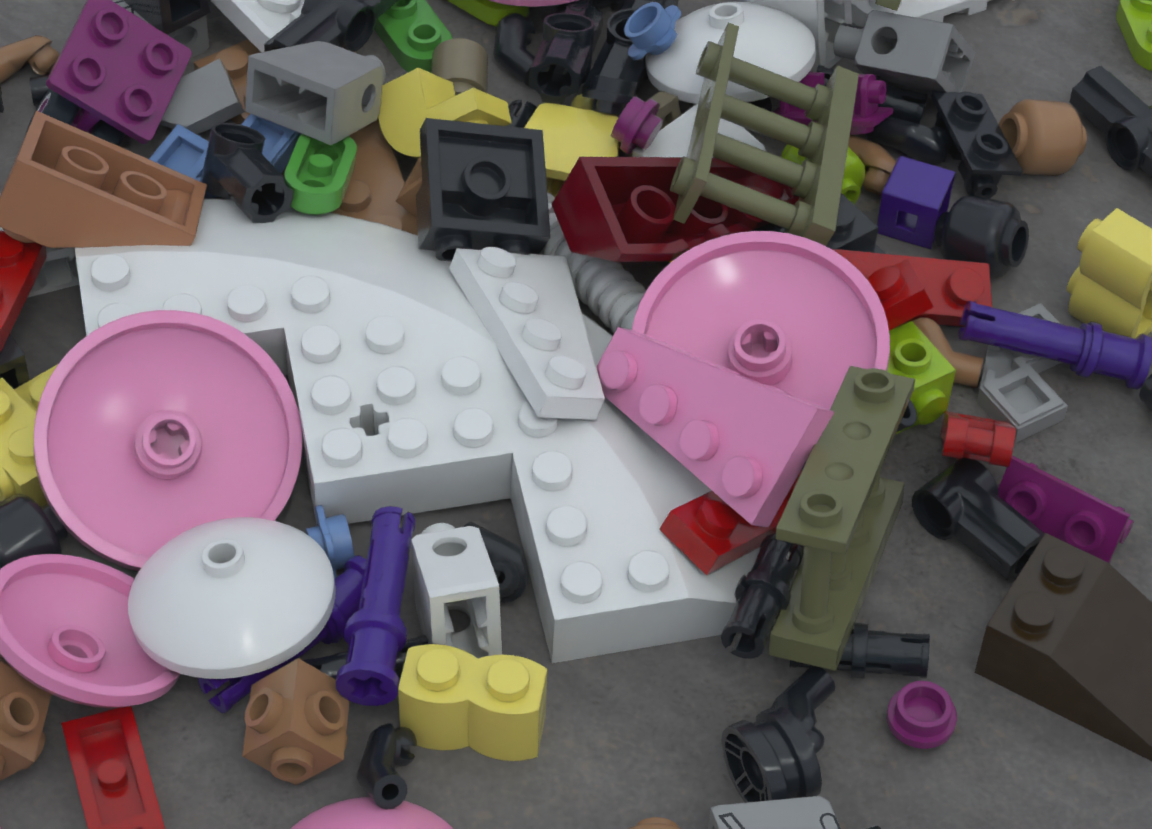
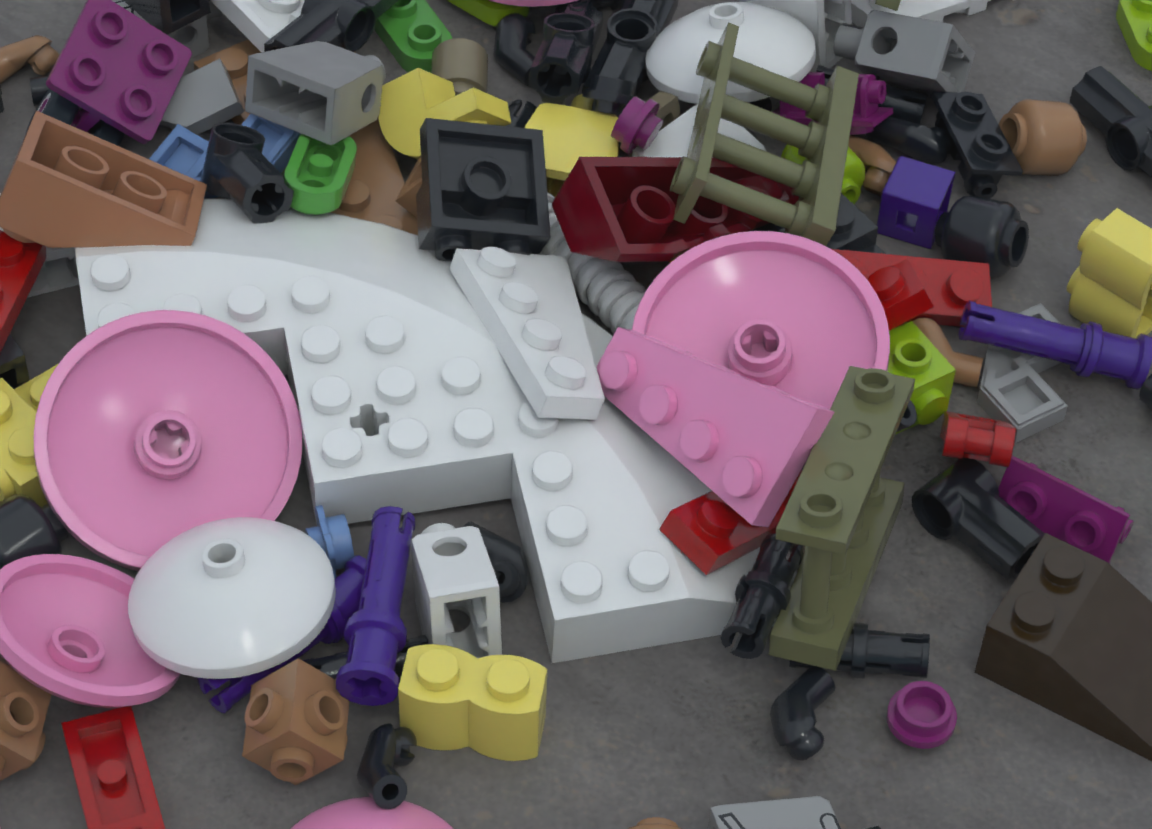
medium blue plate [624,2,681,60] -> none
black wheel [721,705,822,803] -> none

